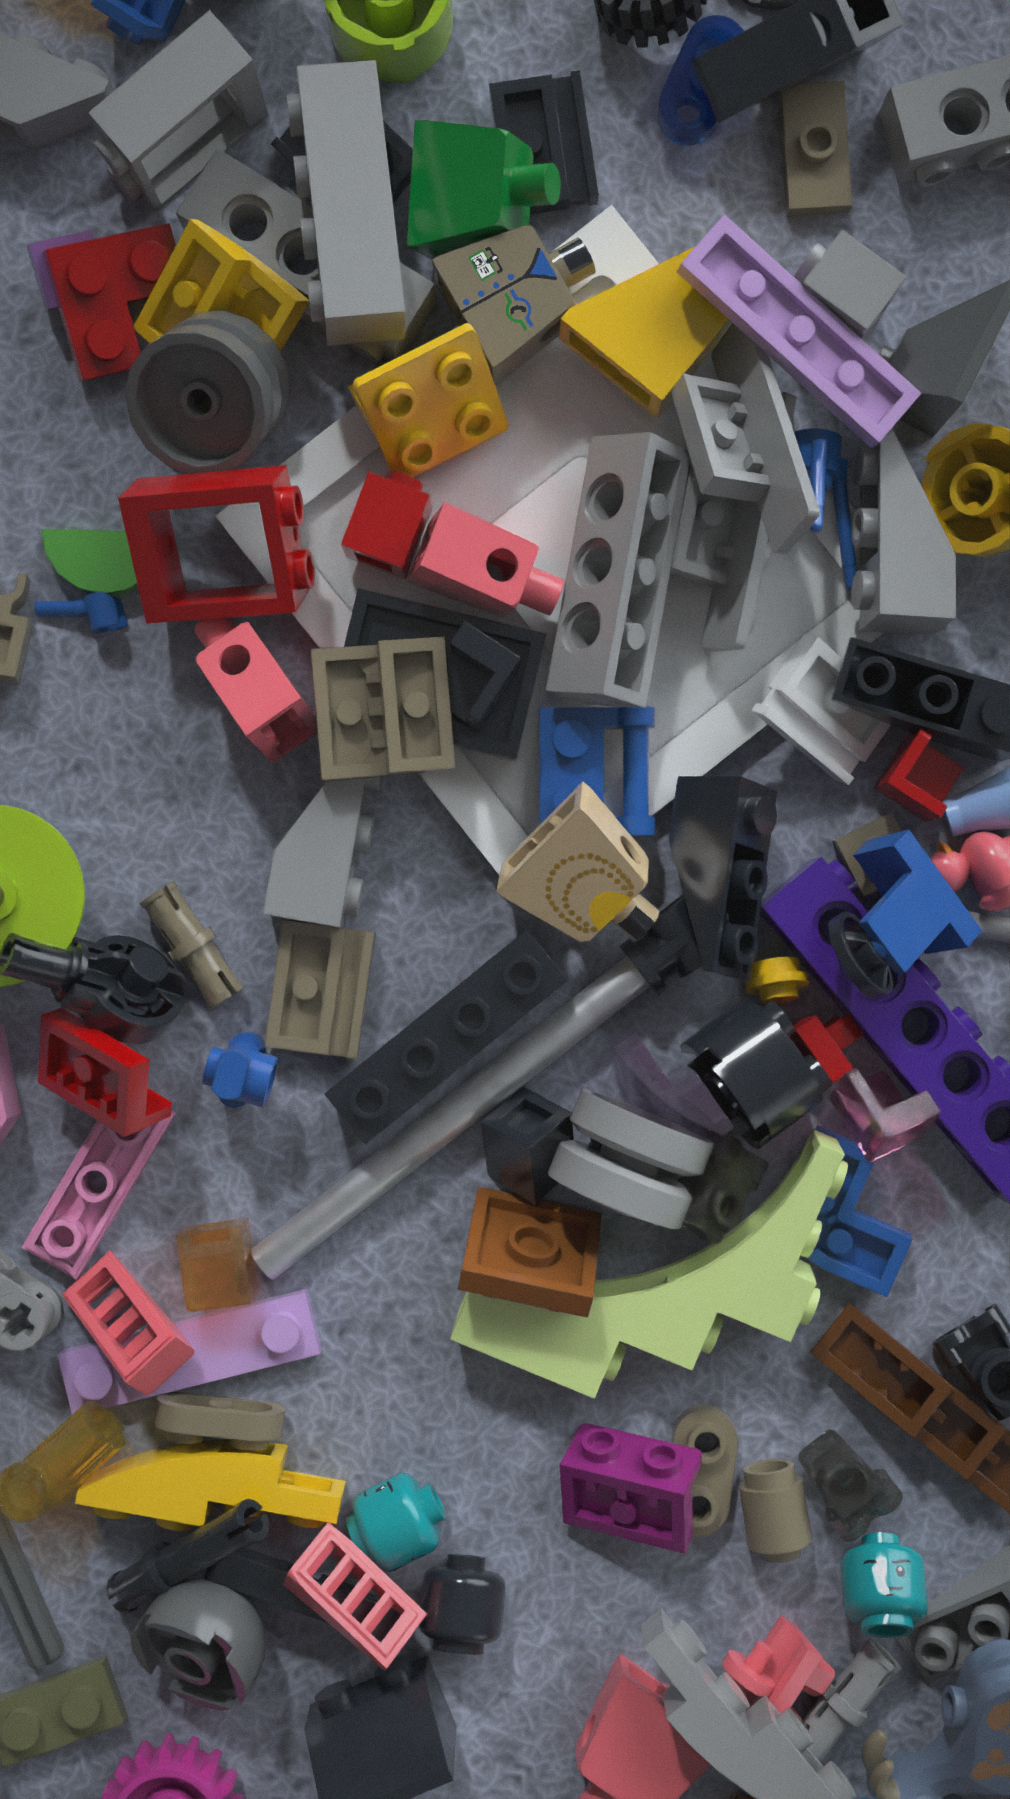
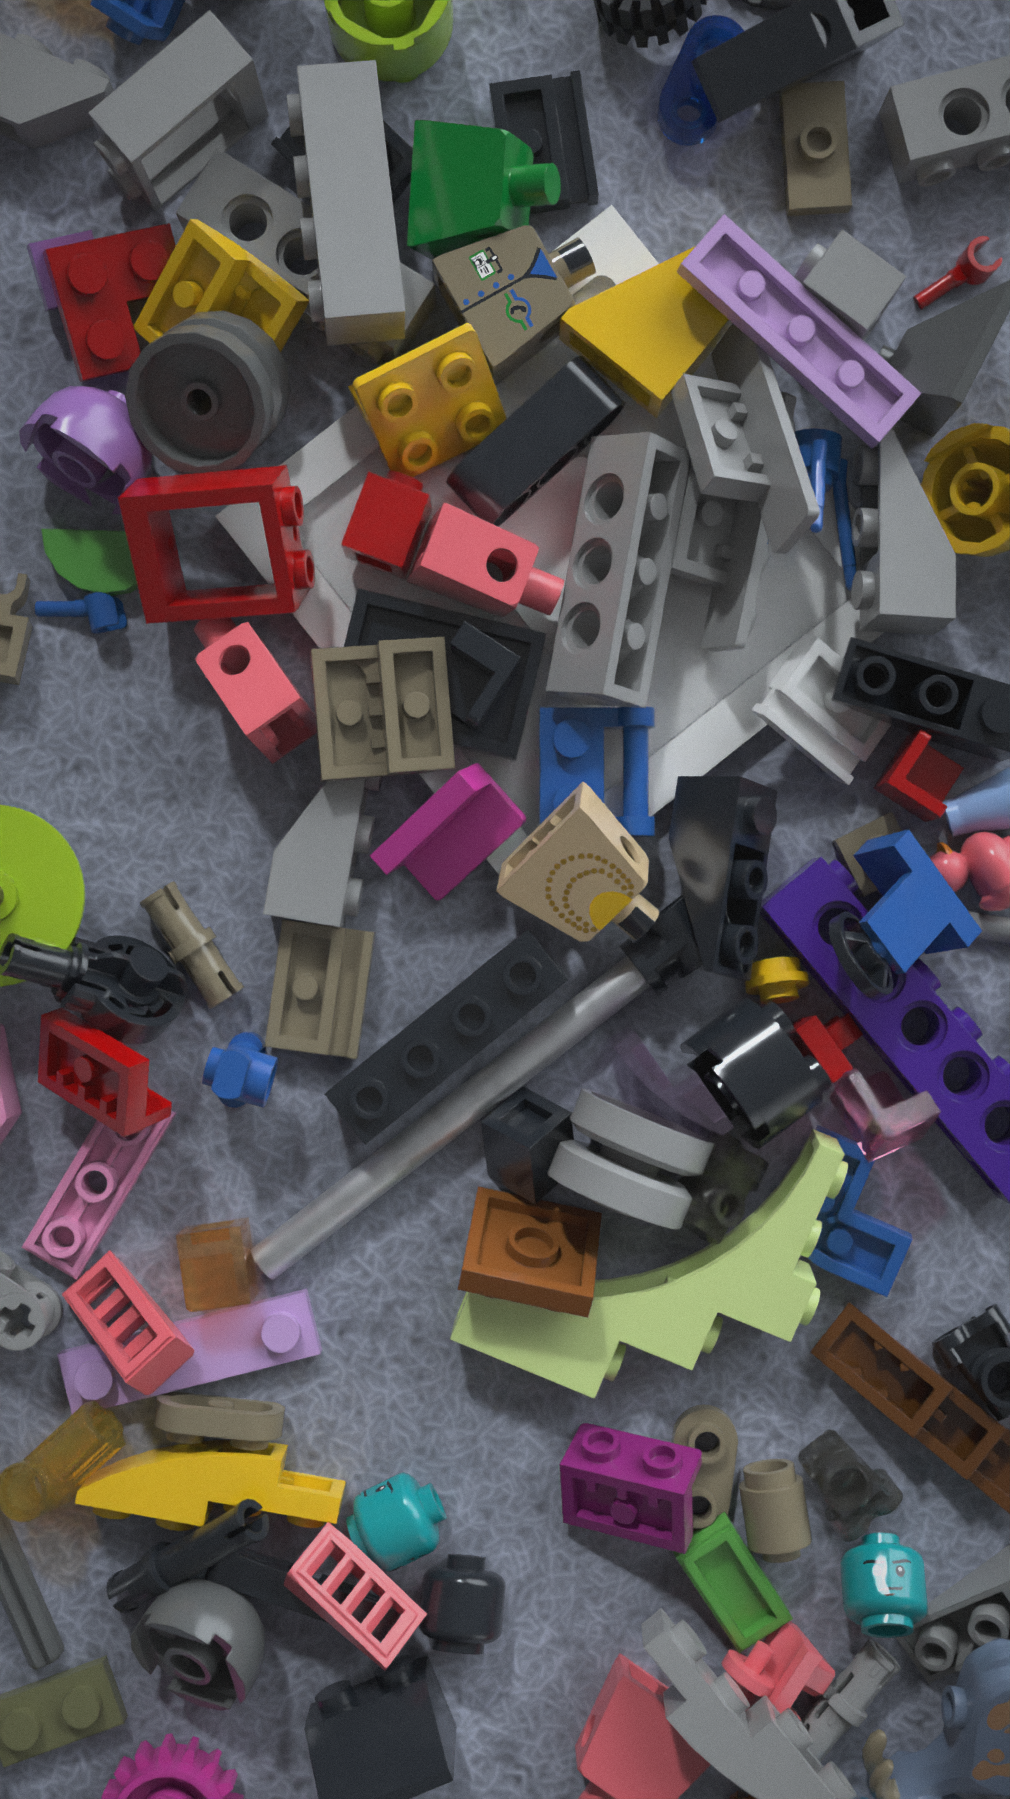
none -> medium lavender cylinder [19,386,153,514]
none -> dark pink panel [370,762,526,900]
none -> black beam [446,355,626,527]
none -> bright green tile [673,1512,793,1653]
none -> red hand [913,236,1003,310]

